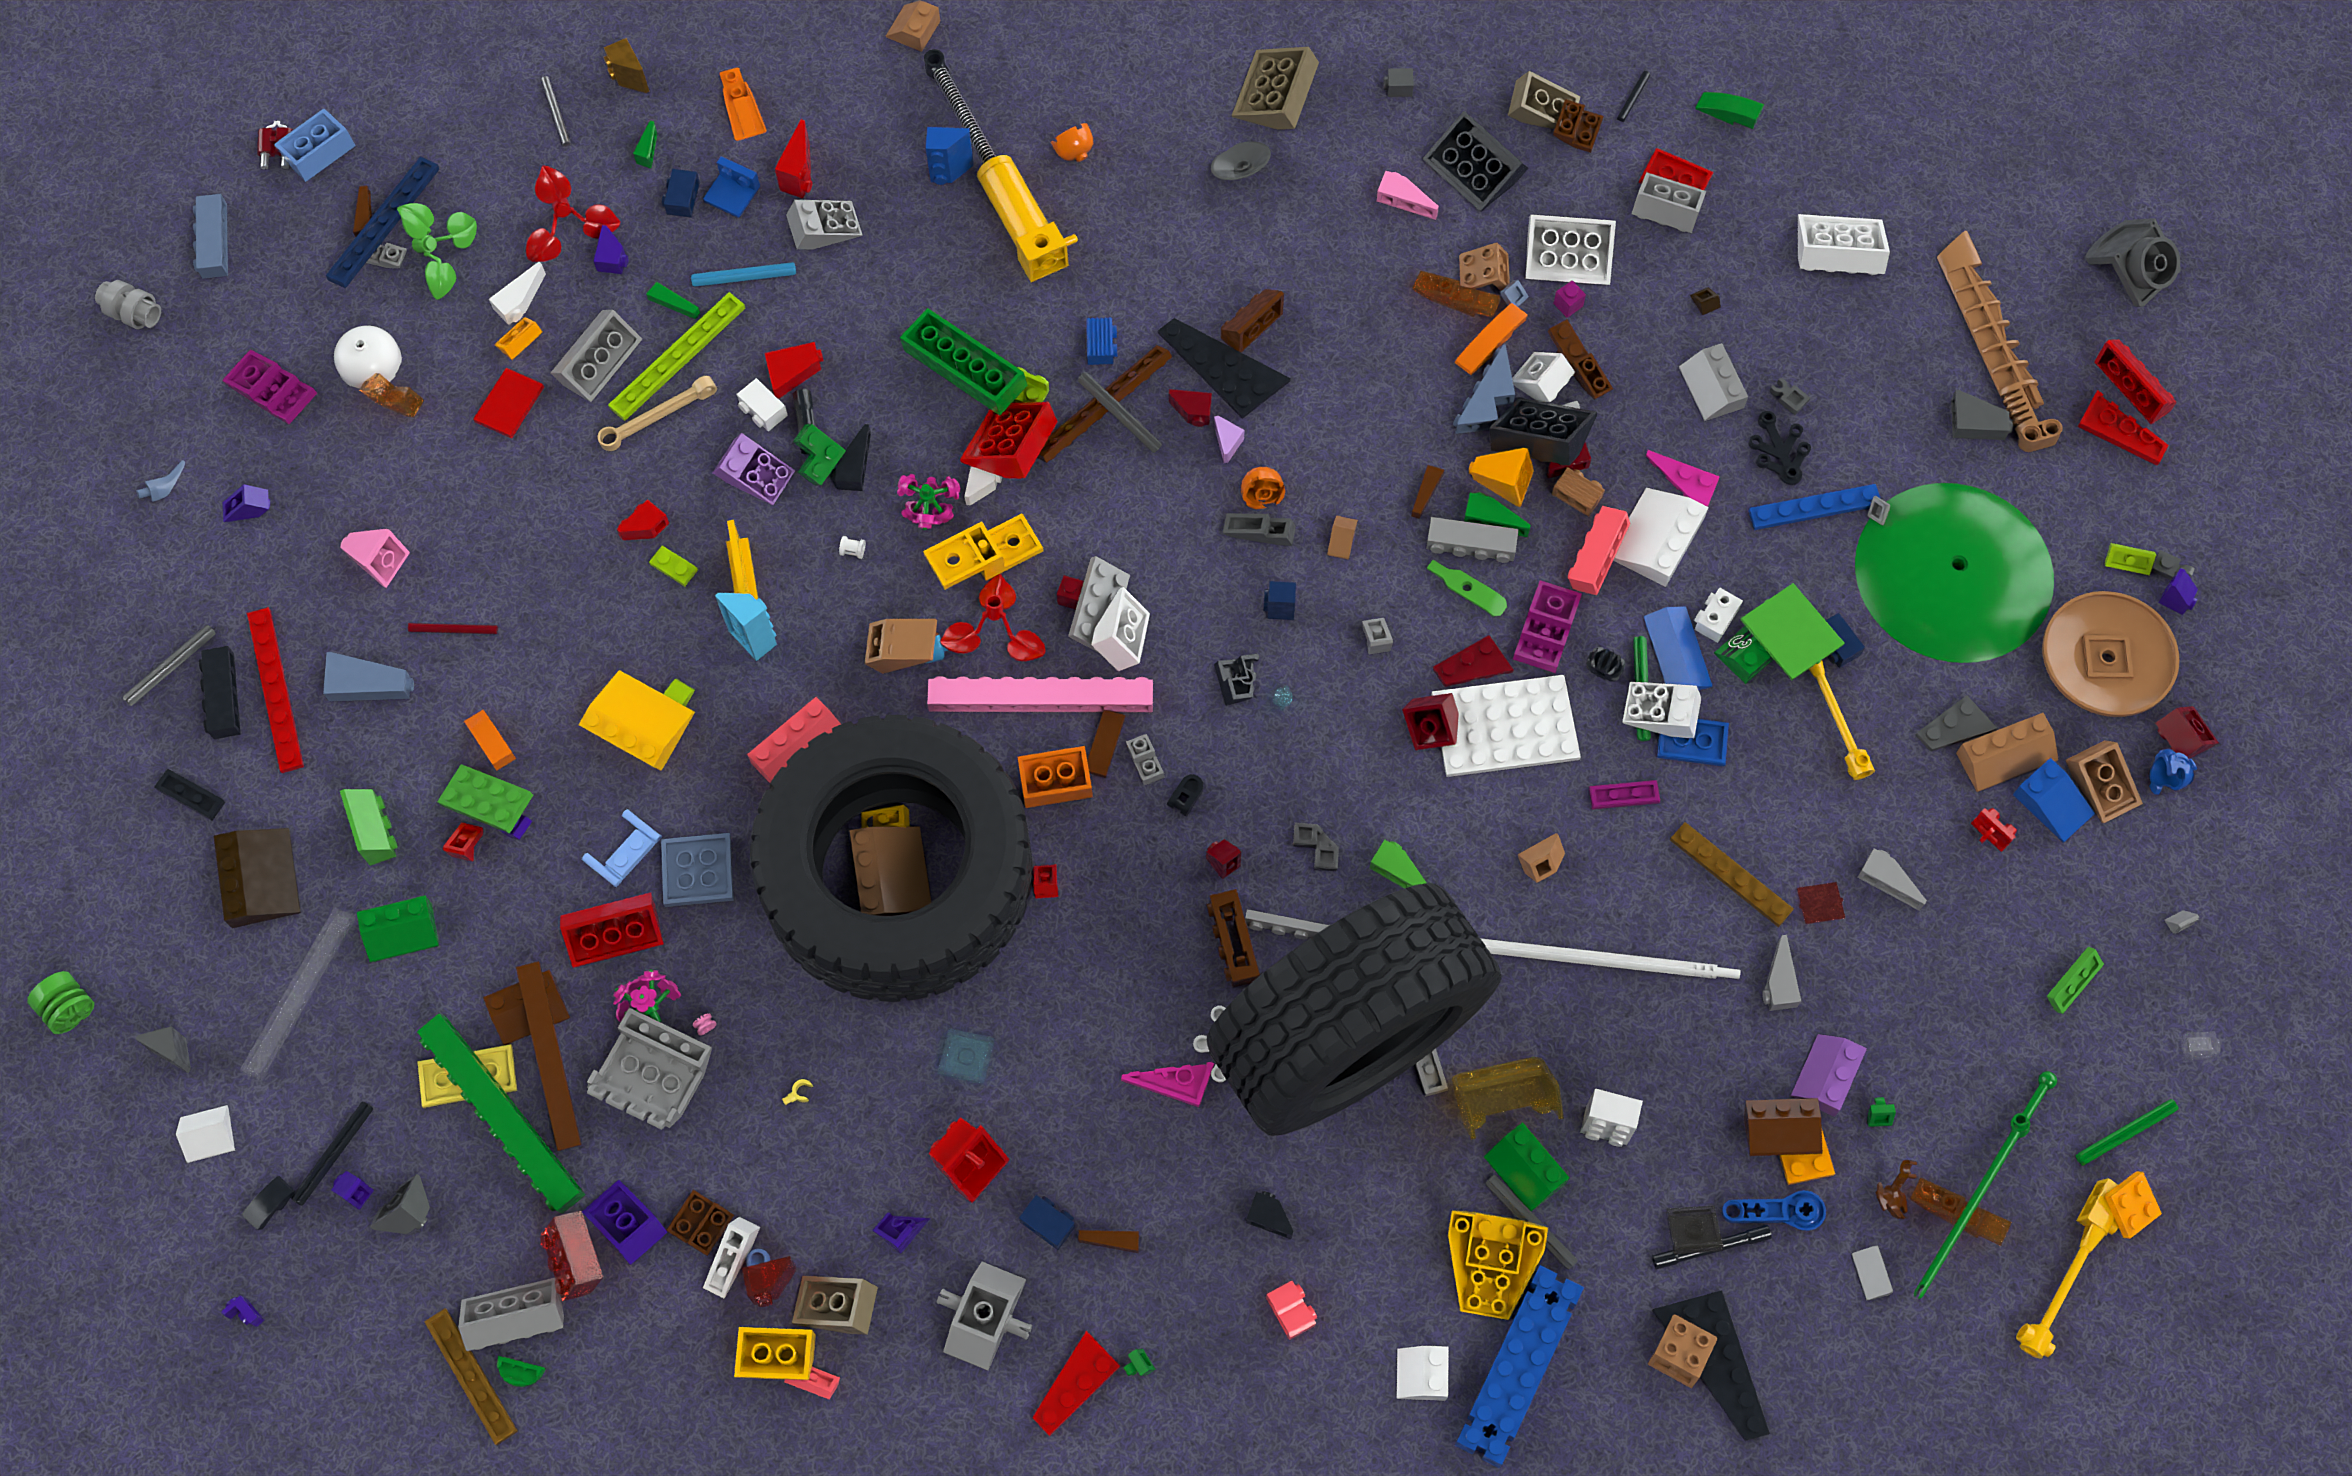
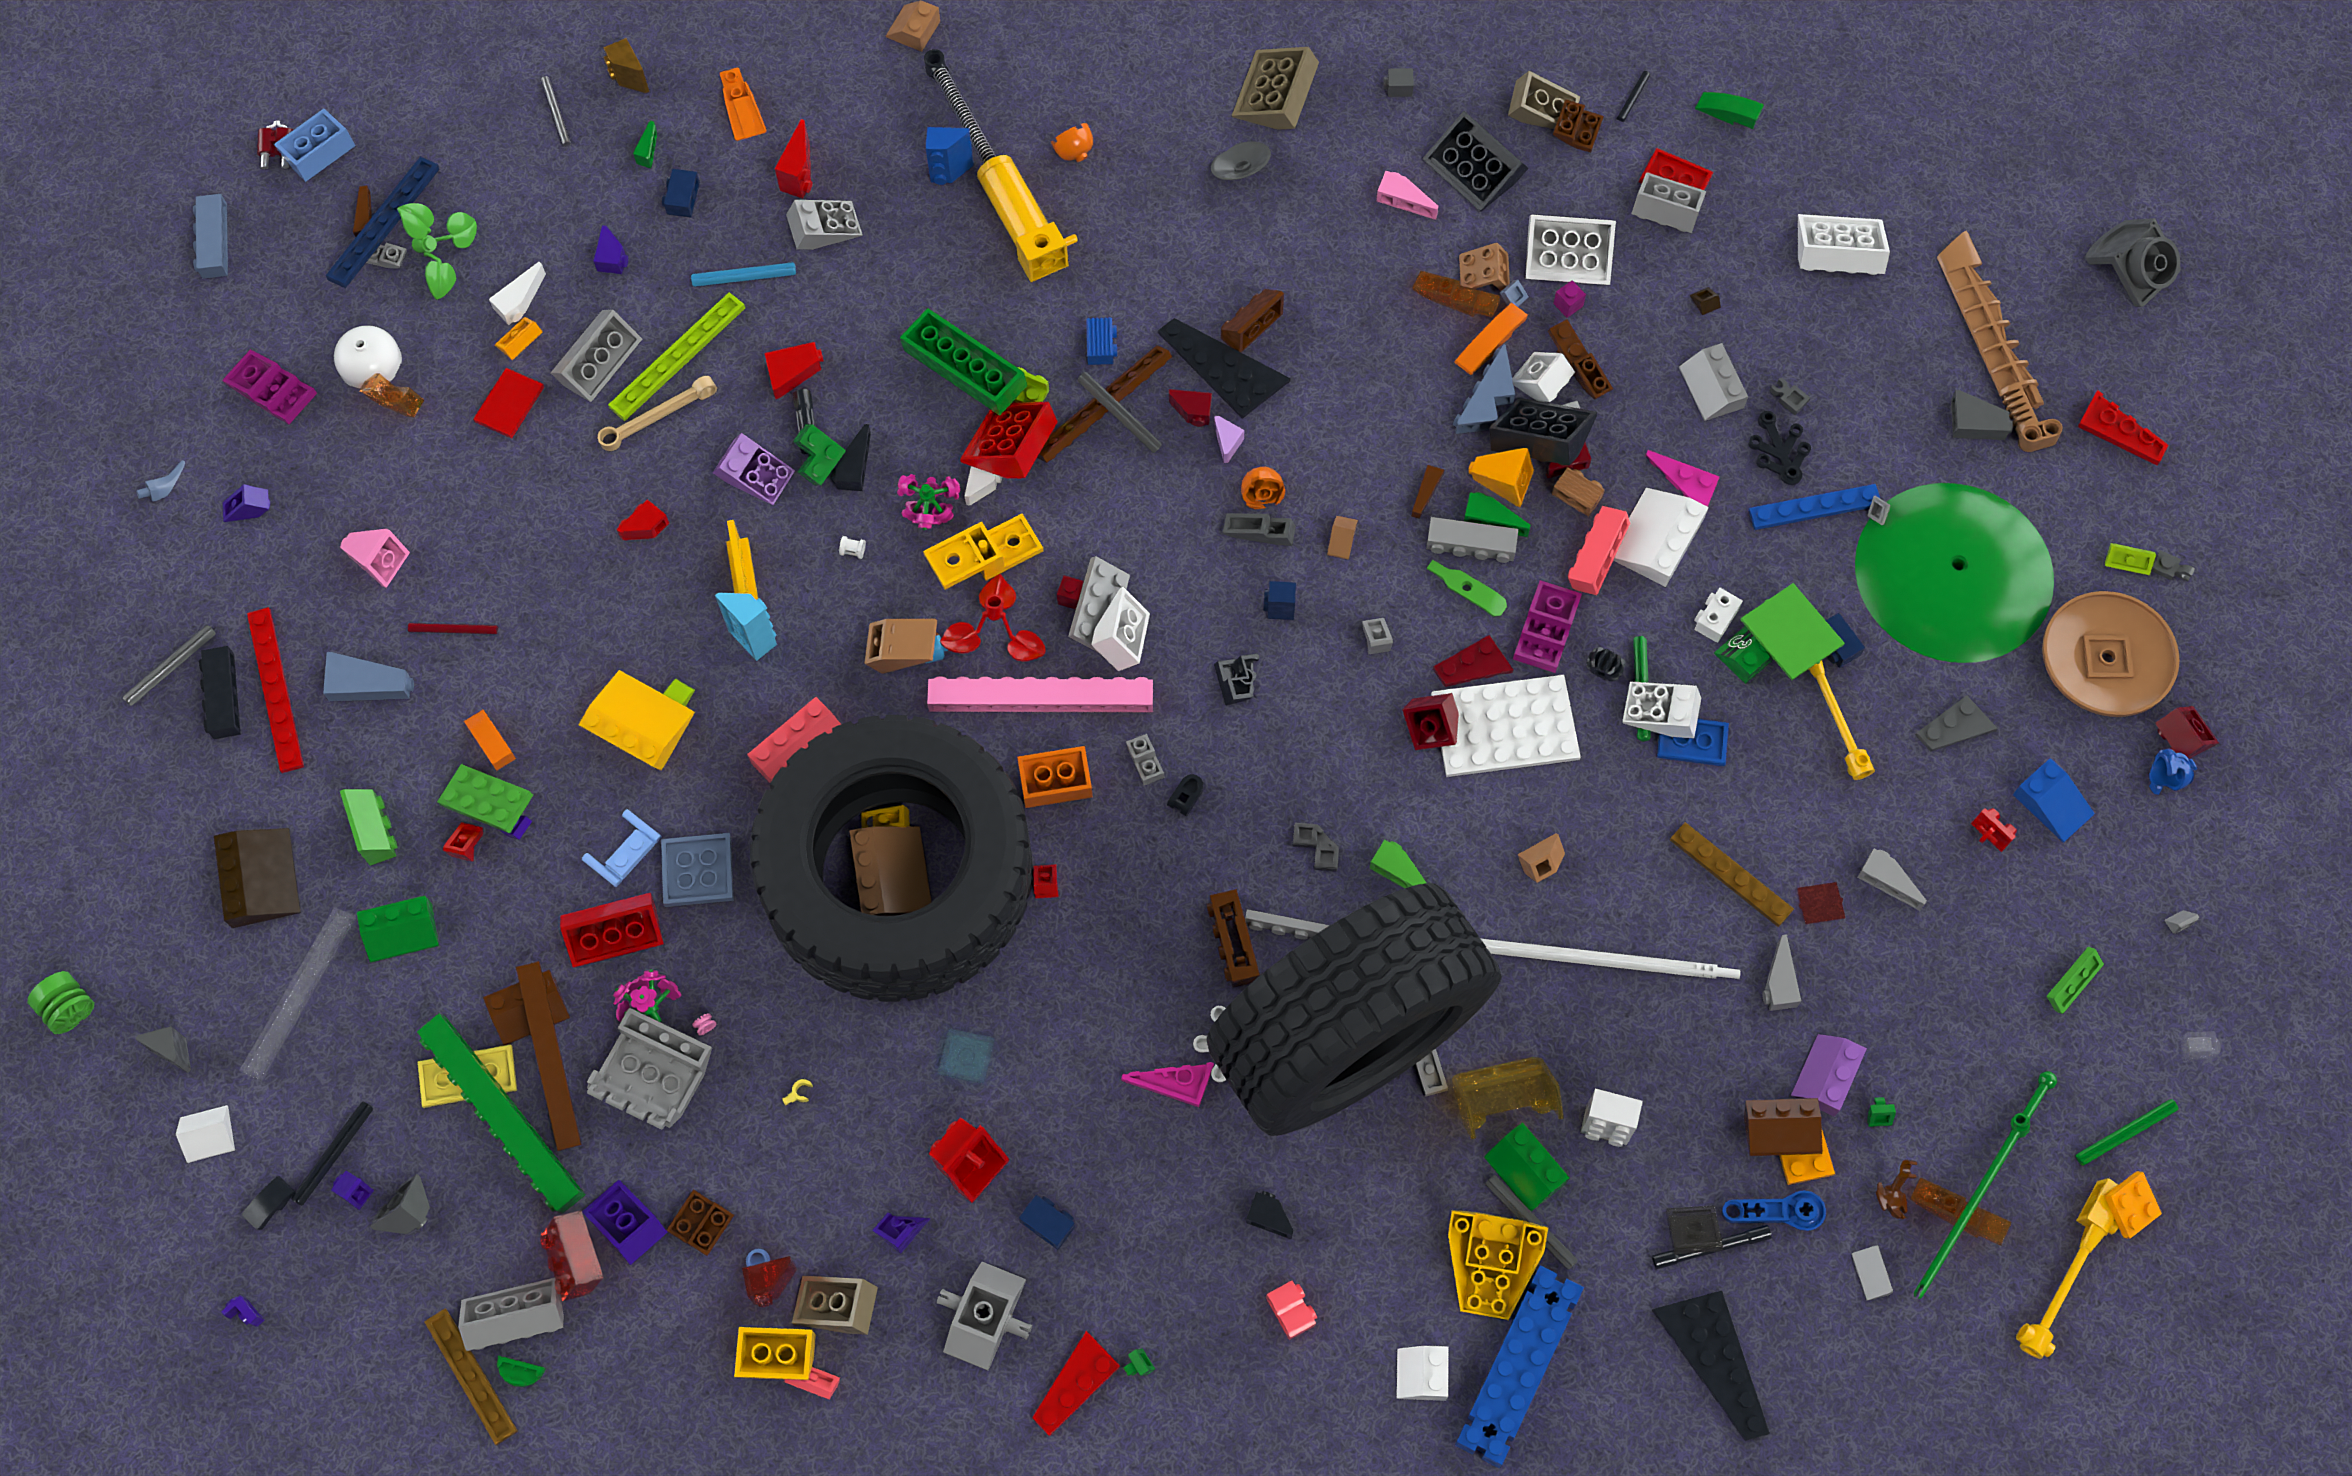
light grey piece [95,280,161,329] -> none
black plate [154,769,225,821] -> none
red plant [526,165,620,262] -> none
green piece [646,282,700,319] -> none
lime plate [649,546,698,587] -> none
blue bracket [703,156,760,218] -> none
white slope [703,1217,760,1298] -> none
white brick [737,378,788,431] -> none
reddish brown piece [1078,1230,1139,1254] -> none
reddish brown tile [1087,710,1126,778] -> none
dark red slope [1206,839,1241,879] -> none
clear light blue plate [1273,685,1293,711] -> none
magenta tile [1589,780,1660,809] -> none
slope [1643,607,1712,690] -> none
medium nougat bracket [1648,1315,1717,1389] -> none
medium nougat slope [1956,713,2058,792] -> none
medium nougat slope [2066,740,2143,823] -> none
red slope [2094,339,2177,424] -> none
dark purple slope [2158,568,2198,615] -> none

